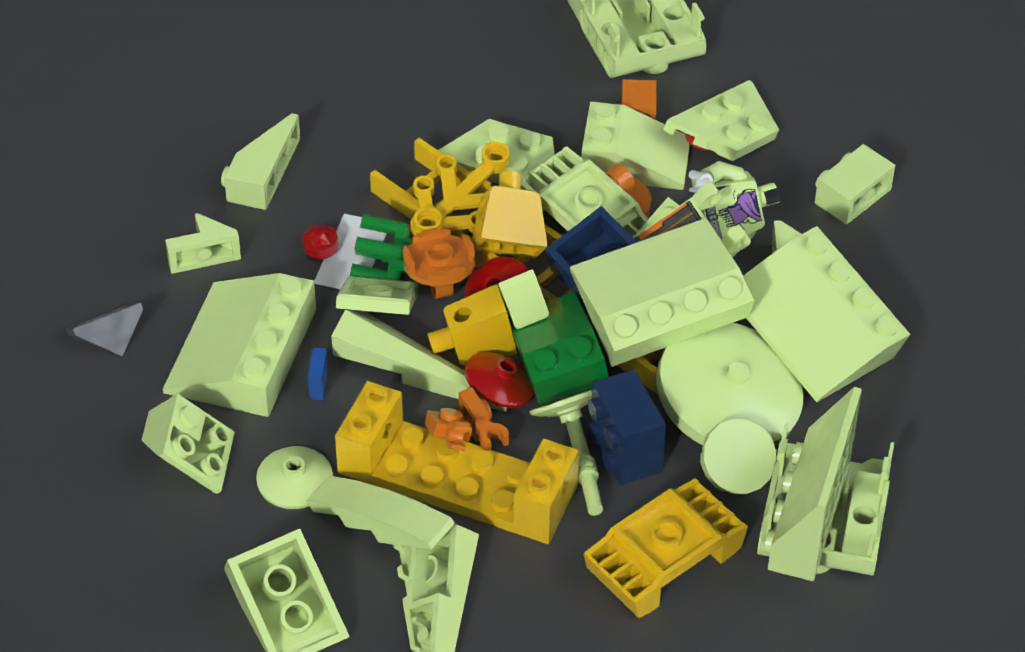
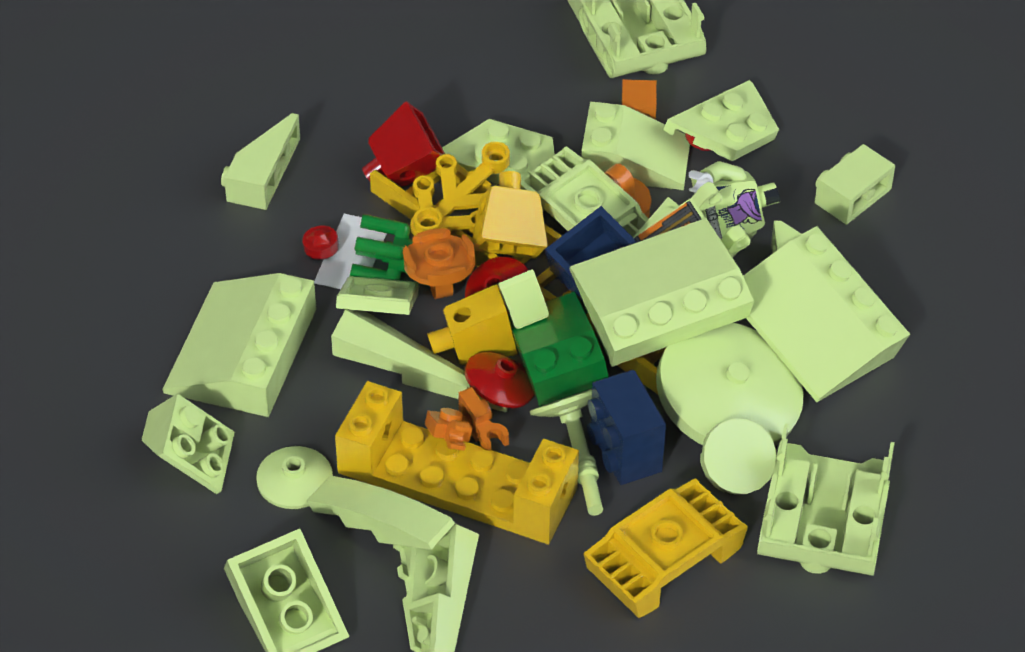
flat silver slope [66,302,143,356] -> none
yellowish green slope [165,213,241,274] -> none
blue tile [307,348,328,401] -> none
yellowish green slope [763,387,862,582] -> none
none -> red torso [362,101,445,186]

